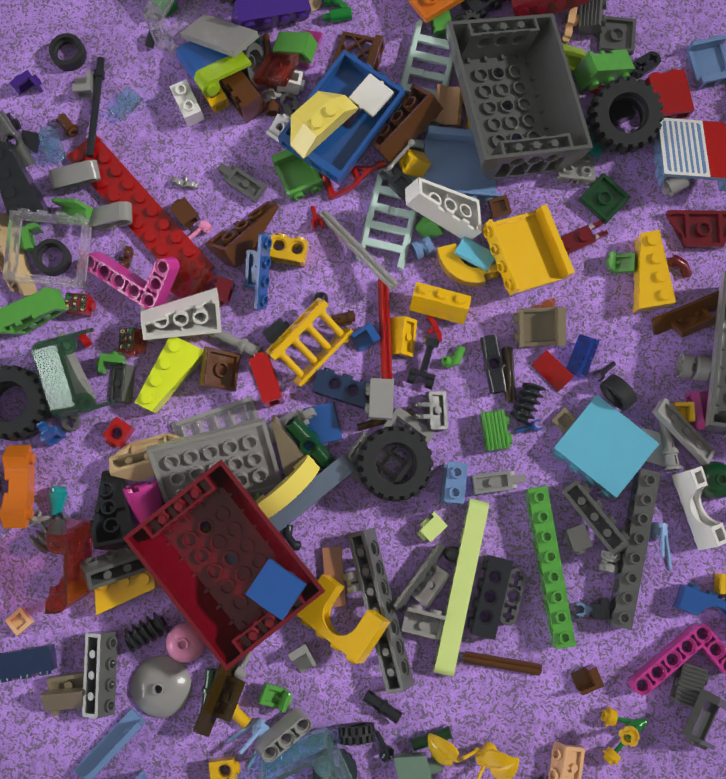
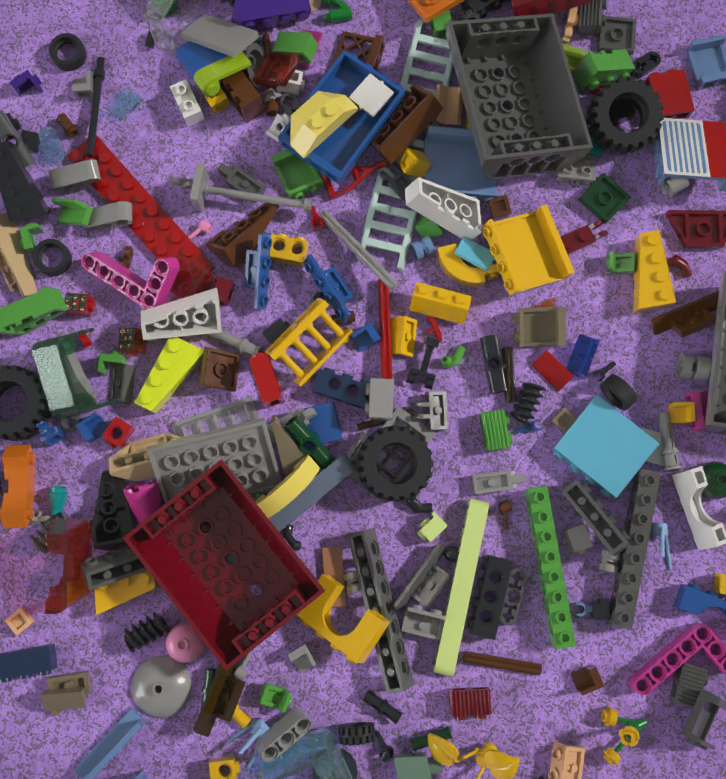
clear window [2,208,93,289] -> none
dark grey brick [82,630,118,719] -> none
reddish brown brick [169,197,200,230] -> none
blue slope [246,559,307,620] -> none
light grey hinge [386,139,415,171] -> none
medium blue panel [440,461,468,505] -> none
light grey plate [652,398,716,465] -> none
none -> blue panel [75,412,108,443]
none -> light grey tile [190,163,312,212]
none -> blue bracket [304,253,353,324]
none -> black arm [406,496,432,513]
none -> dark red brick [448,687,492,720]
none -> reddish brown hand [498,501,512,529]

